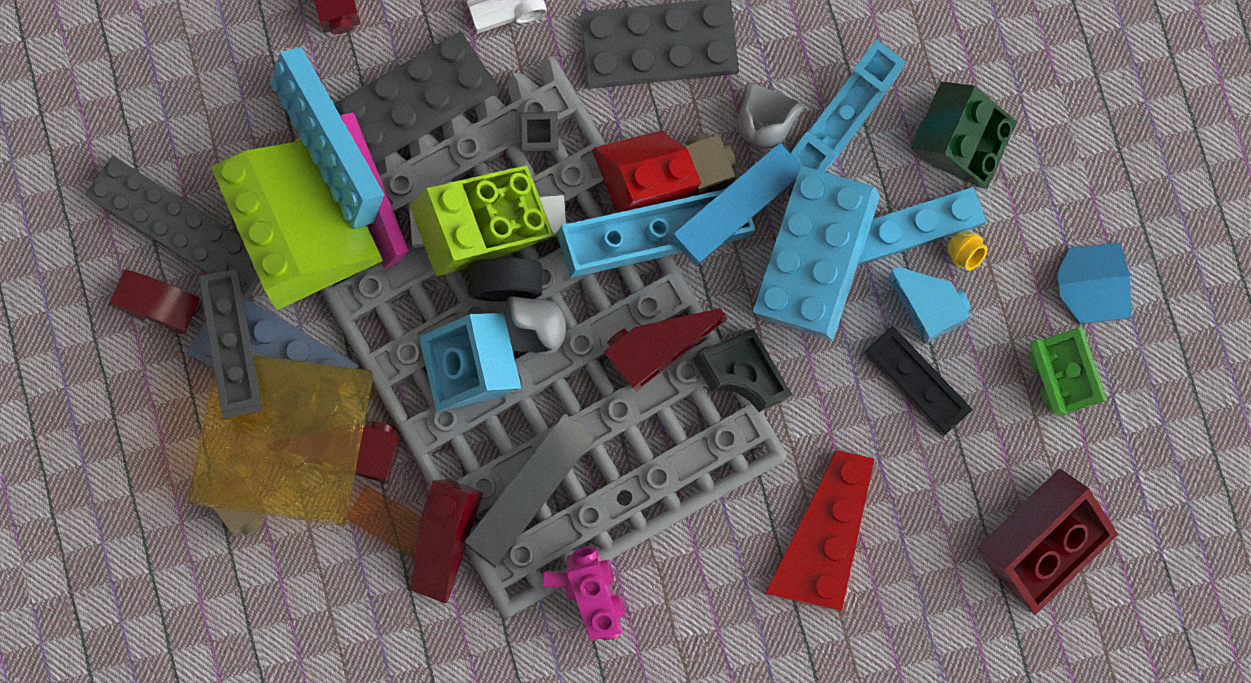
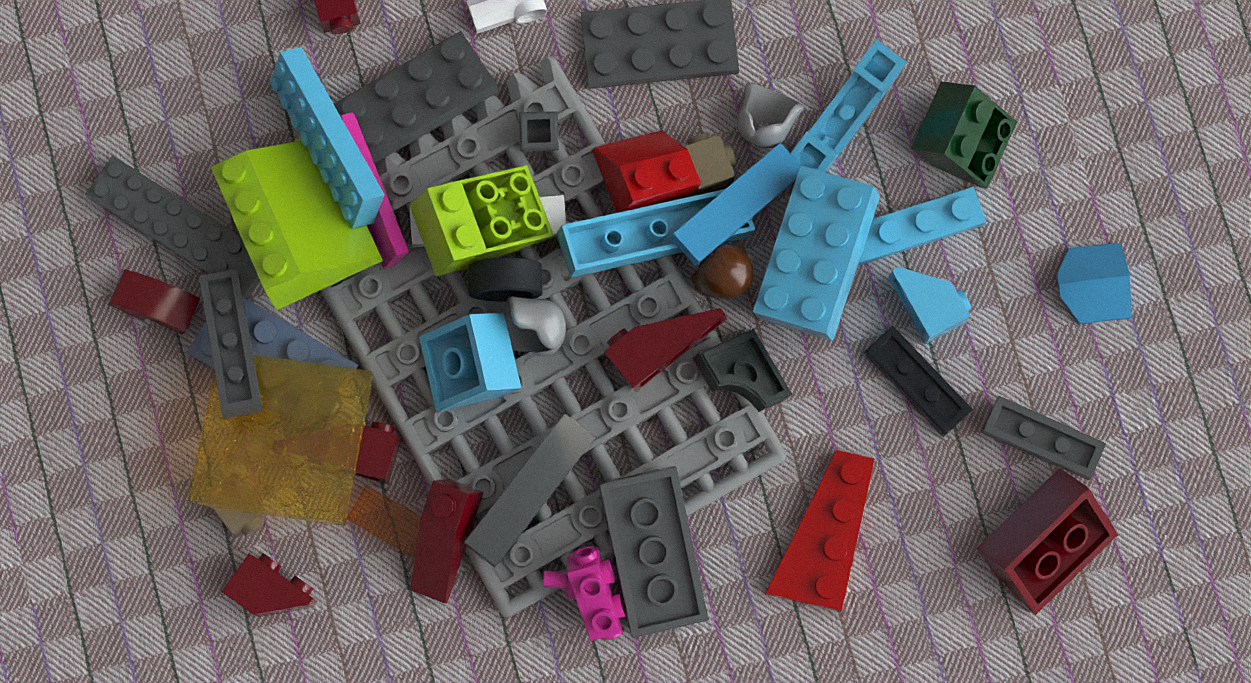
yellow plate [947,231,988,270] -> none
bright green bracket [1029,327,1107,416] -> none
none -> dark red slope [221,553,317,617]
none -> dark grey plate [598,466,709,638]
none -> reddish brown hair [691,242,754,299]
none -> dark grey plate [982,396,1106,480]

